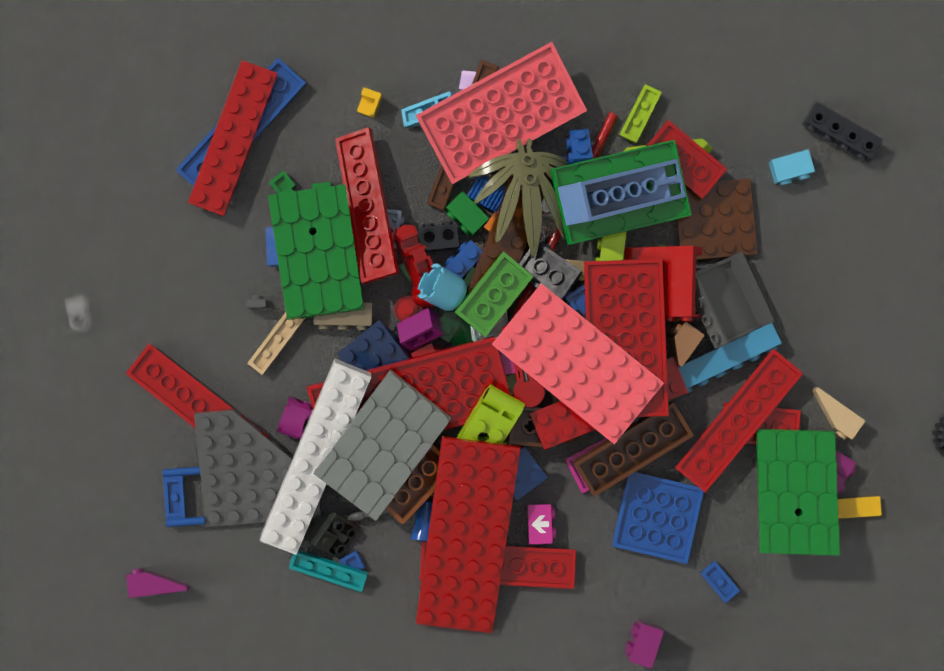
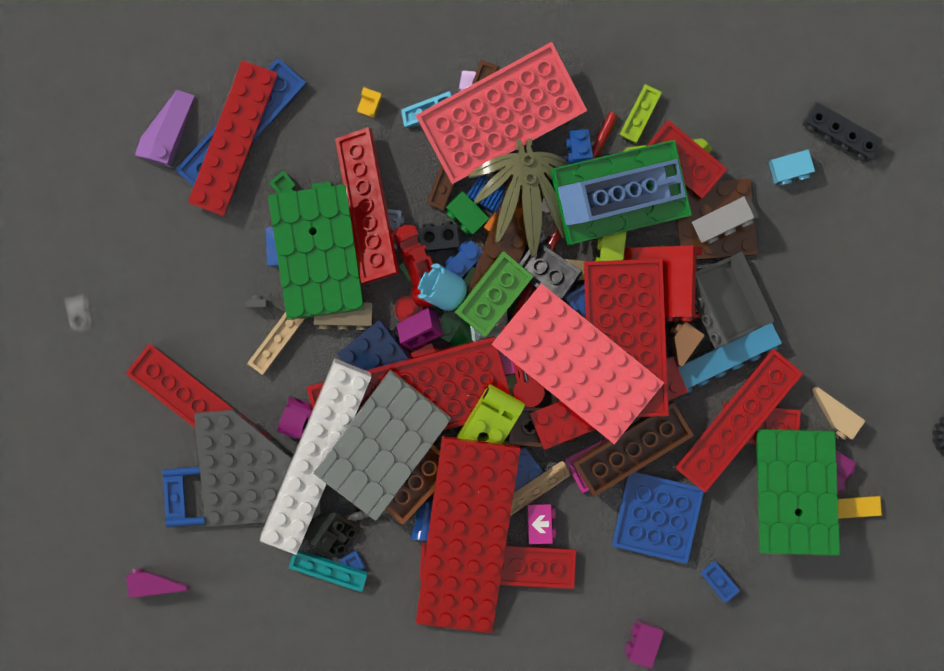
none -> medium lavender wedge [135,90,195,167]
none -> tan tile [510,461,571,516]
none -> light grey wedge [692,196,759,244]

